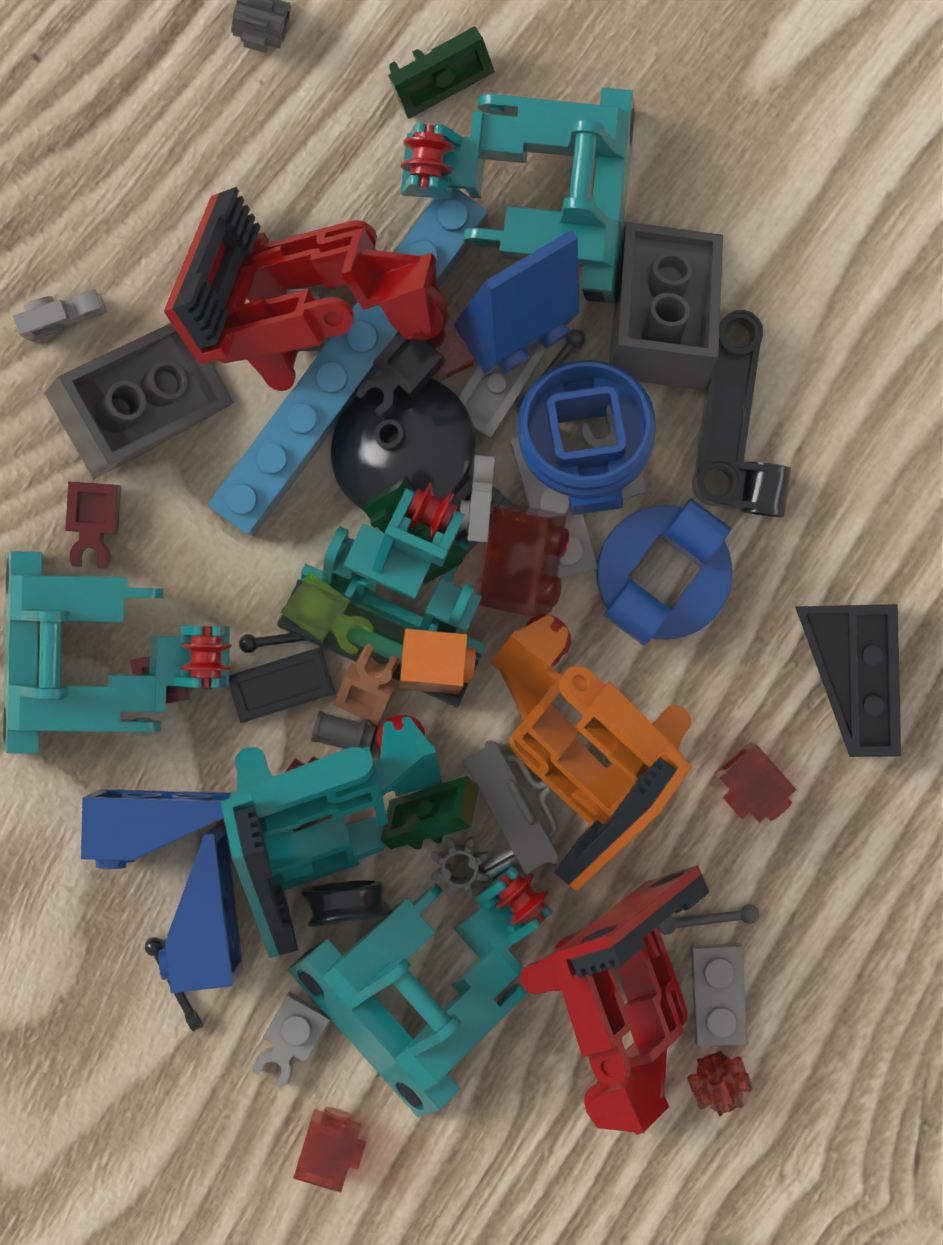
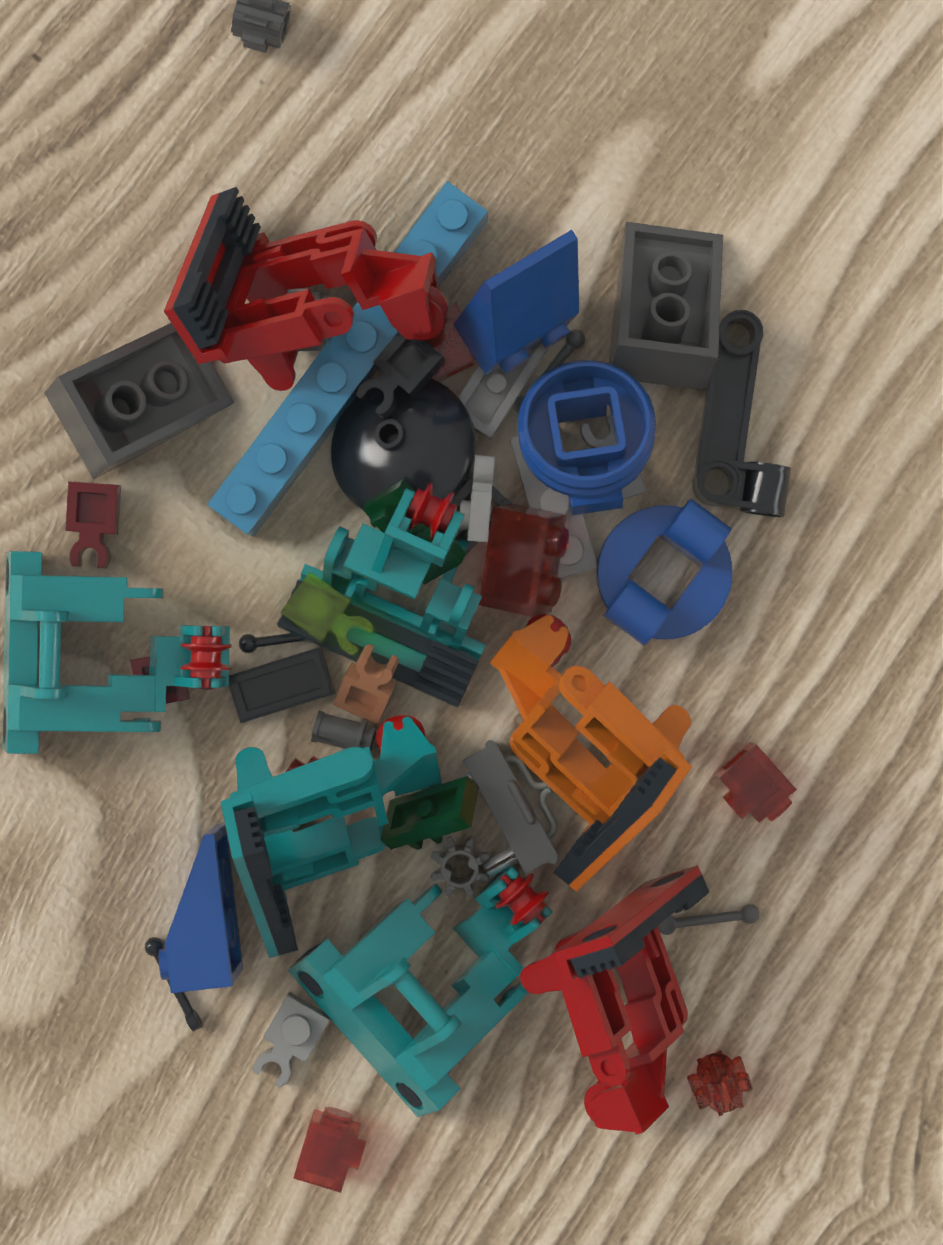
light grey plate [13,289,107,341] -> none
blue slope [81,789,233,869] -> none
black piece [300,880,392,927] -> none
dark green plate [388,26,495,119] -> none
orange brick [399,629,476,694] -> none
teal container [401,87,636,303] -> none
light grey plate [691,943,747,1047] -> none
black wedge [795,604,901,757] -> none

